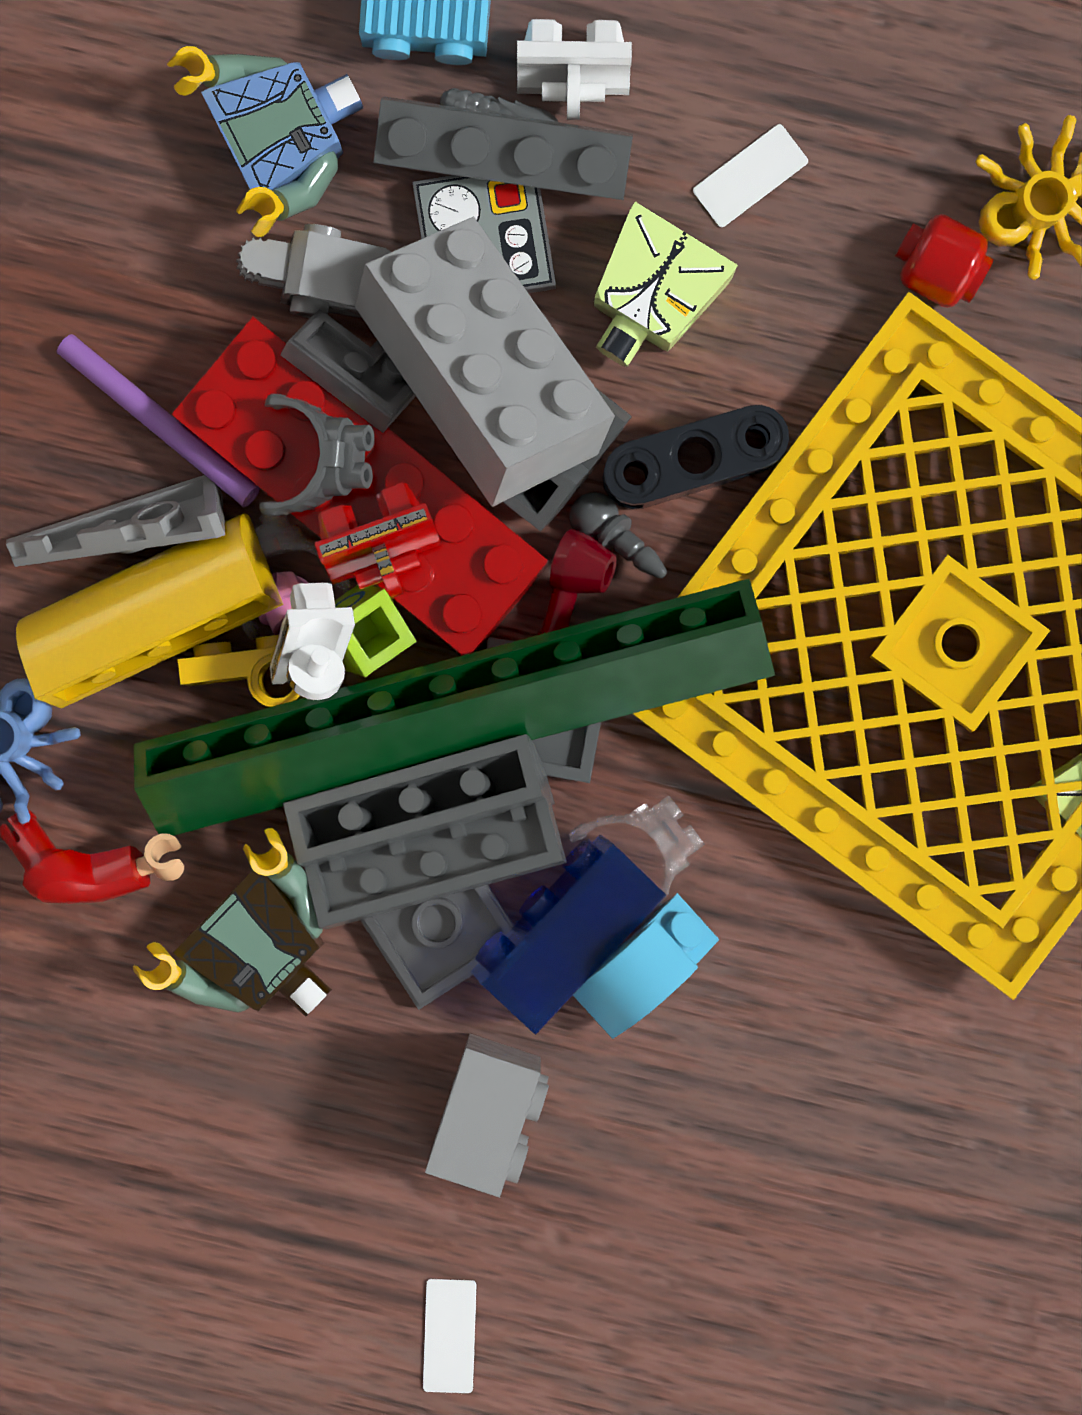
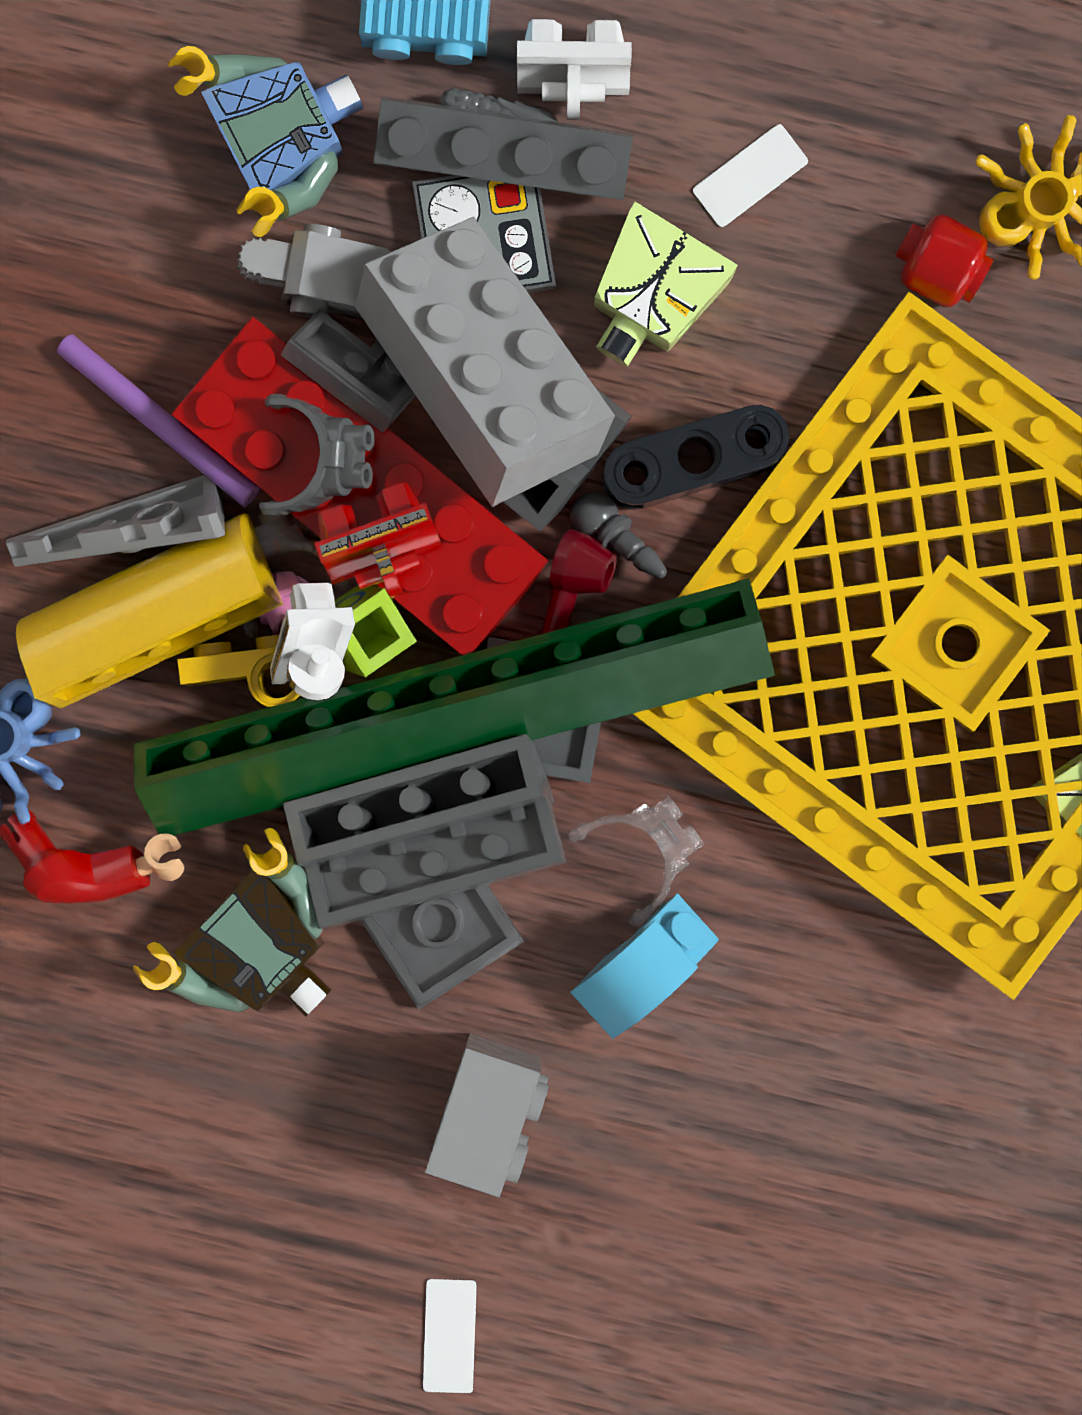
clear blue brick [471,834,666,1035] -> none

